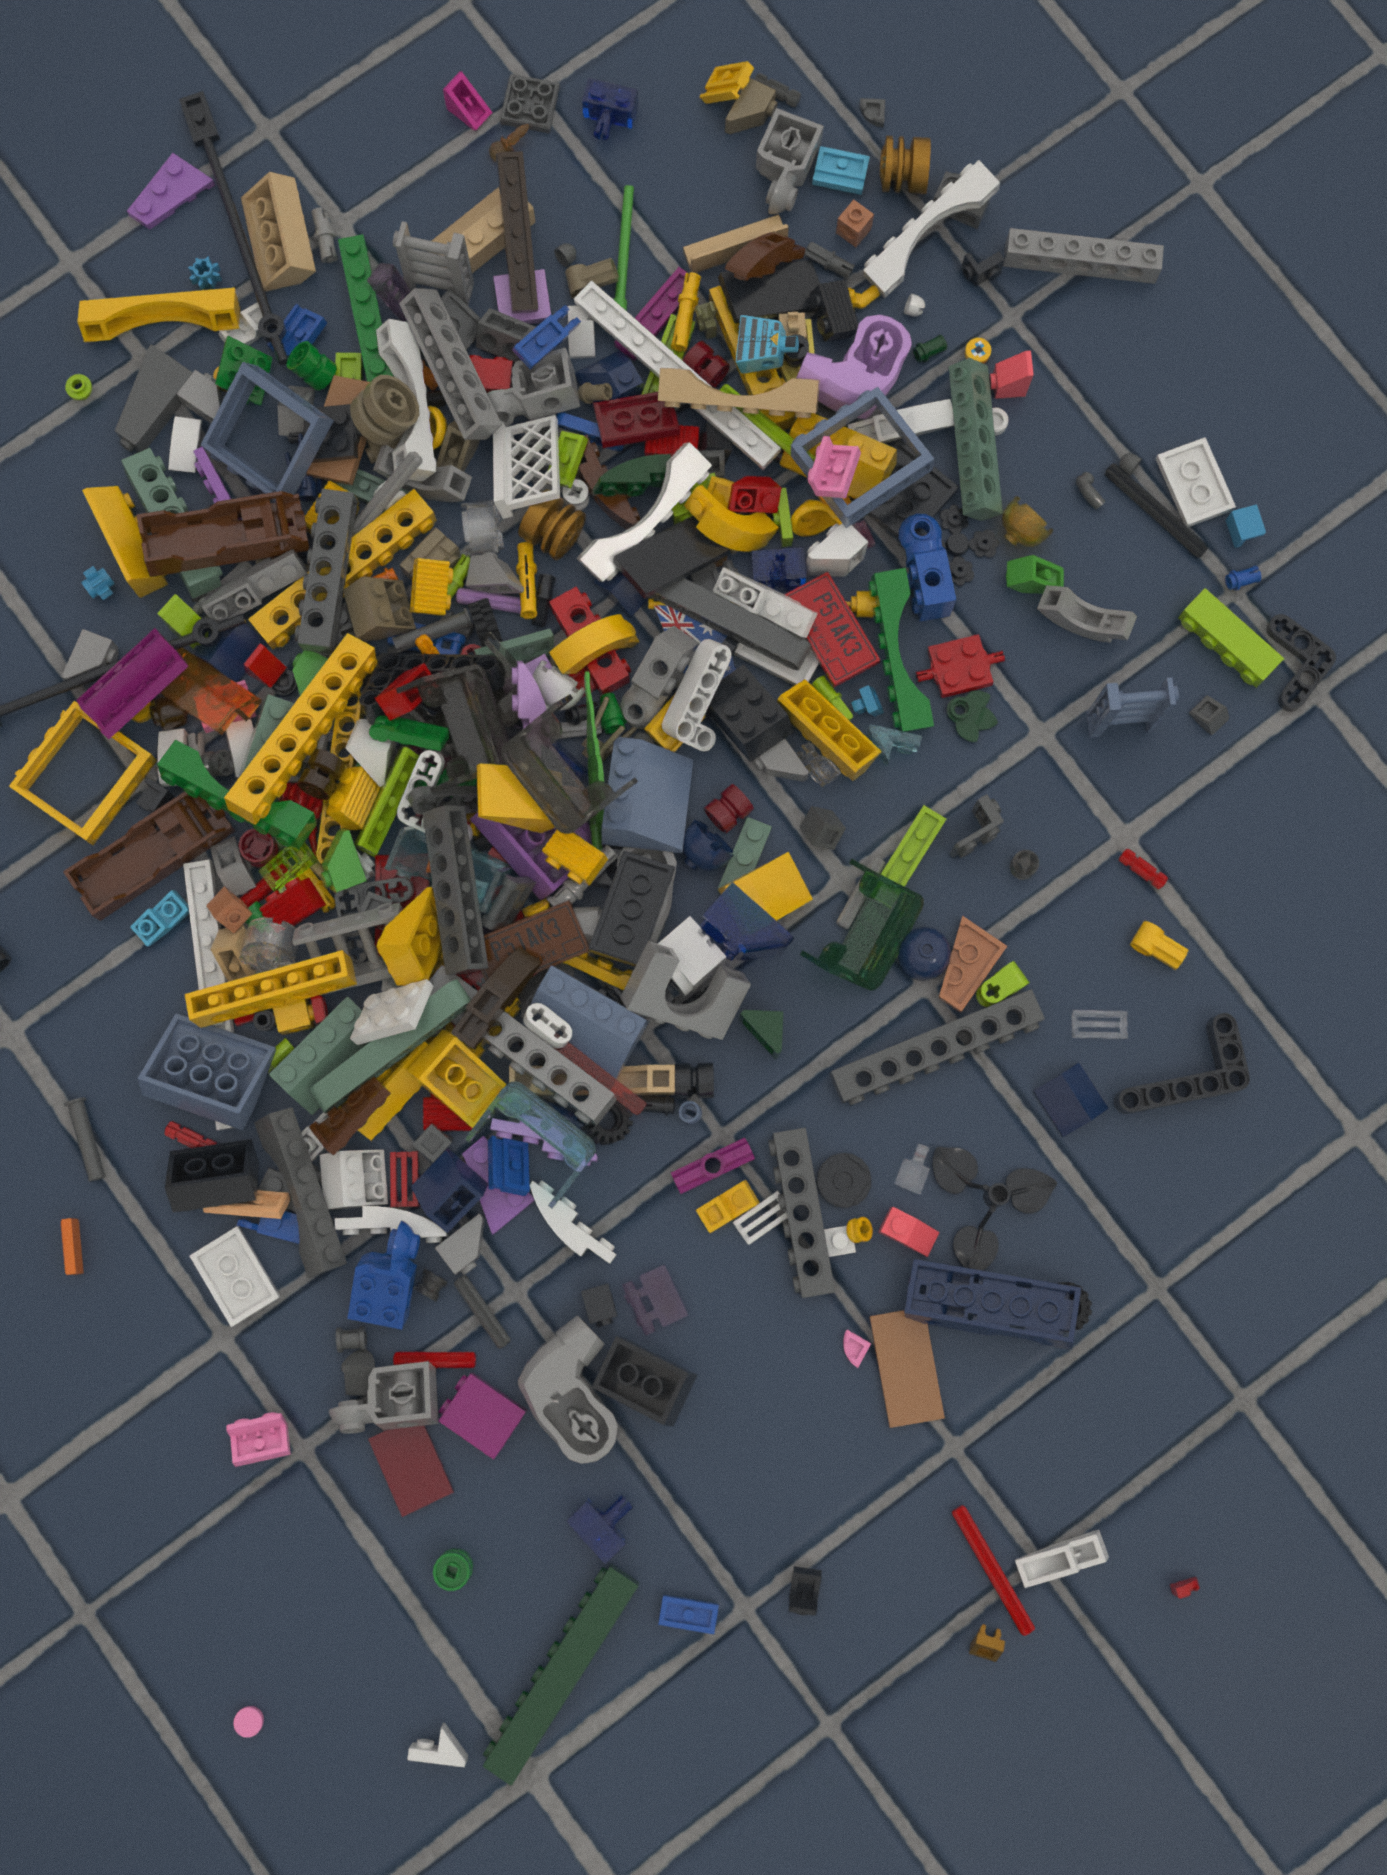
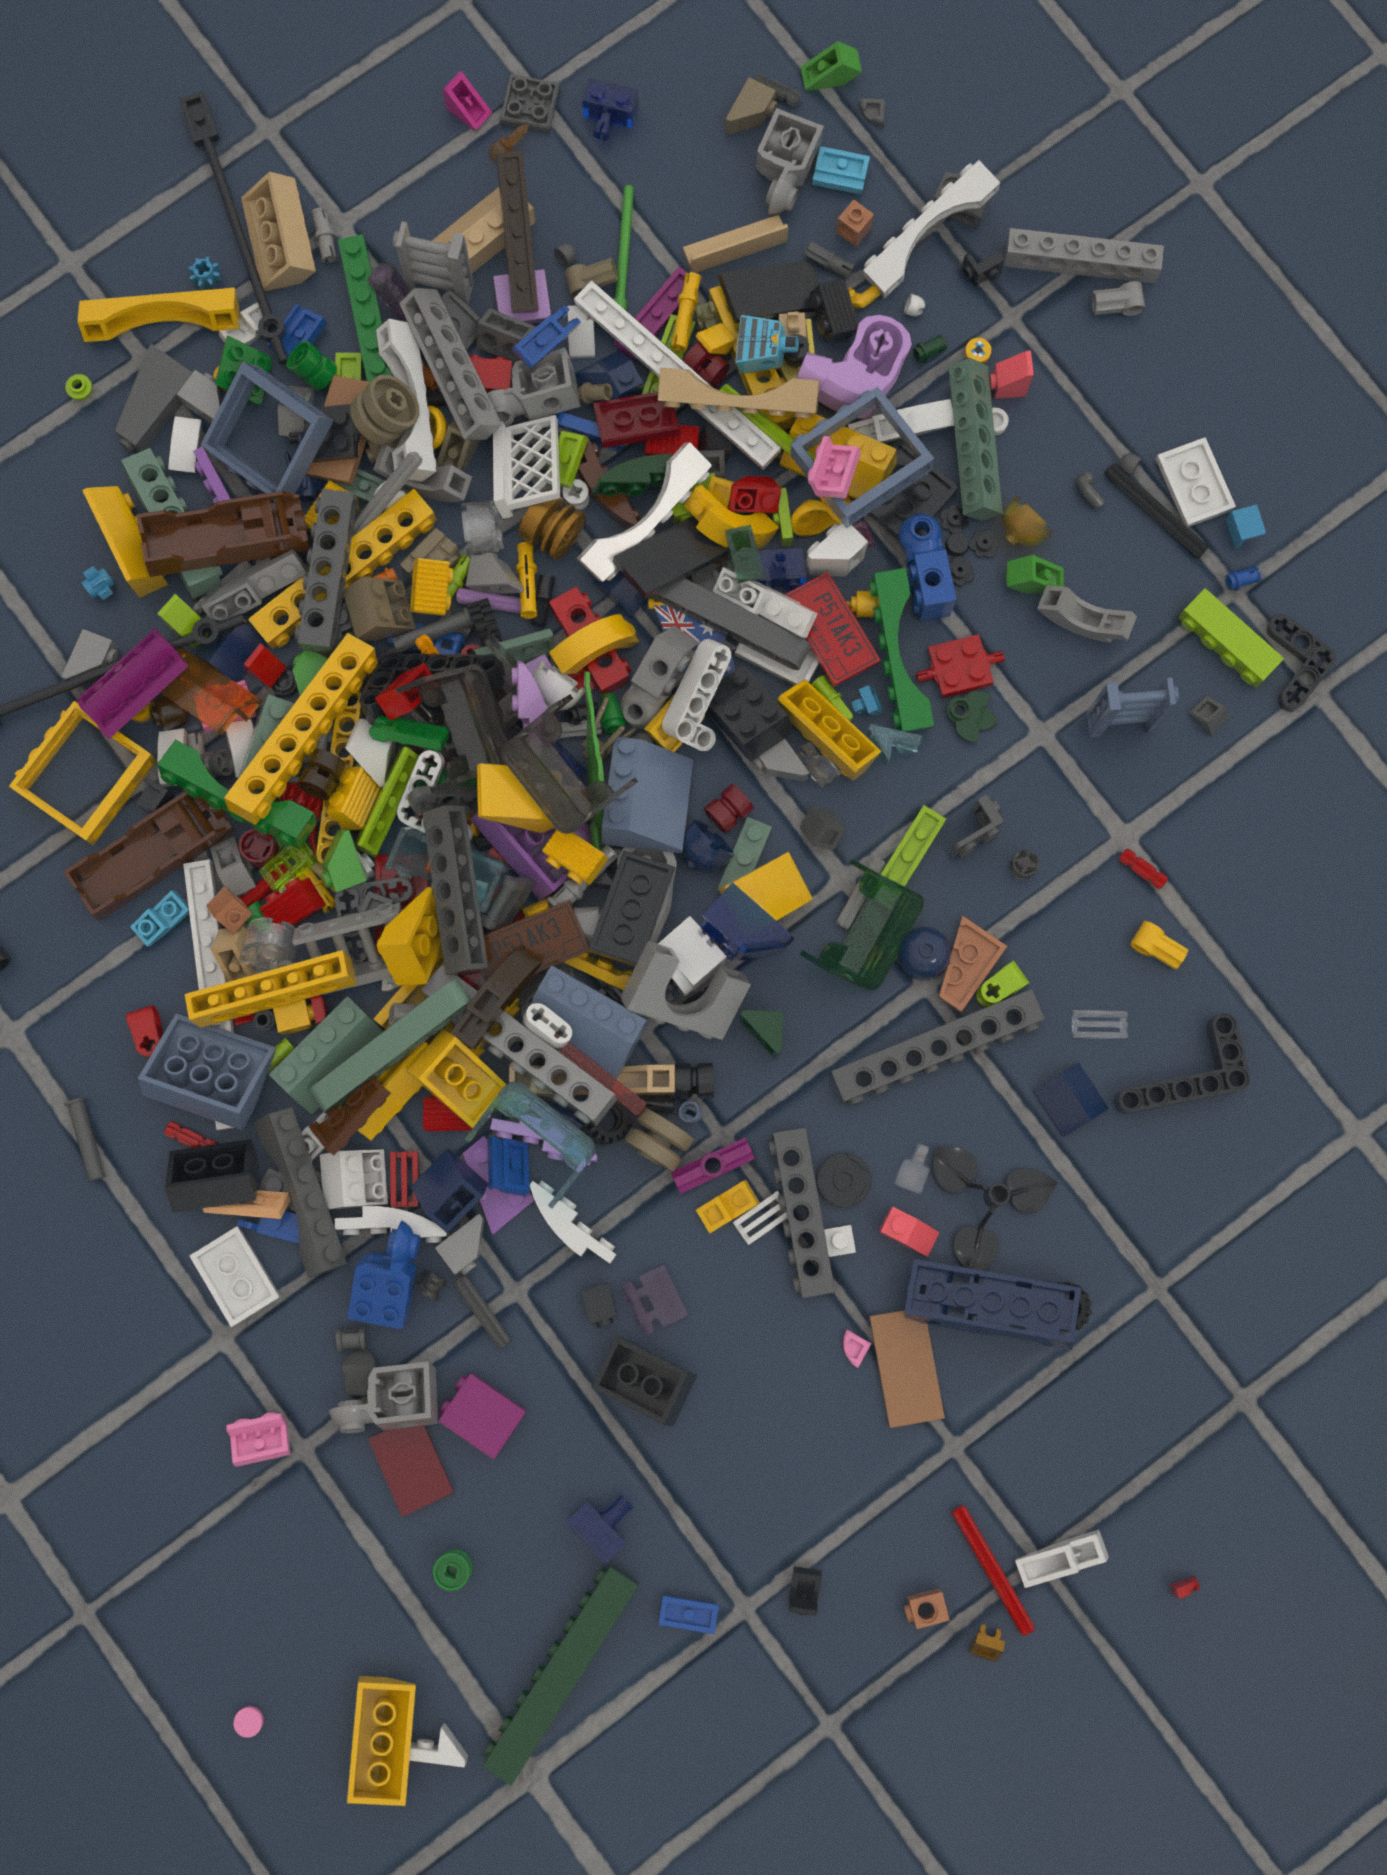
orange tile [61,1218,84,1275] -> none
medium lavender wing [127,153,215,230] -> none
white plate [350,979,434,1045] -> none
red axle [393,1352,476,1368] -> none
dark grey panel [413,1123,454,1162] -> none
light grey piece [518,1315,618,1464] -> none
yellow plate [700,61,754,104] -> none
reddish brown slope [725,232,806,281] -> none
yellow bush [846,1217,873,1243] -> none
pearl gold wheel [879,136,931,194] -> none
none -> red piece [126,1005,163,1058]
none -> yellow slope [347,1676,416,1806]
none -> dark tan wheel [624,1107,694,1173]
none -> yellow slope [696,323,736,355]
none -> clear green slope [725,524,764,584]
none -> bright green slope [801,41,862,91]
none -> nougat brick [904,1588,950,1629]
none -> light grey piece [1091,281,1145,316]

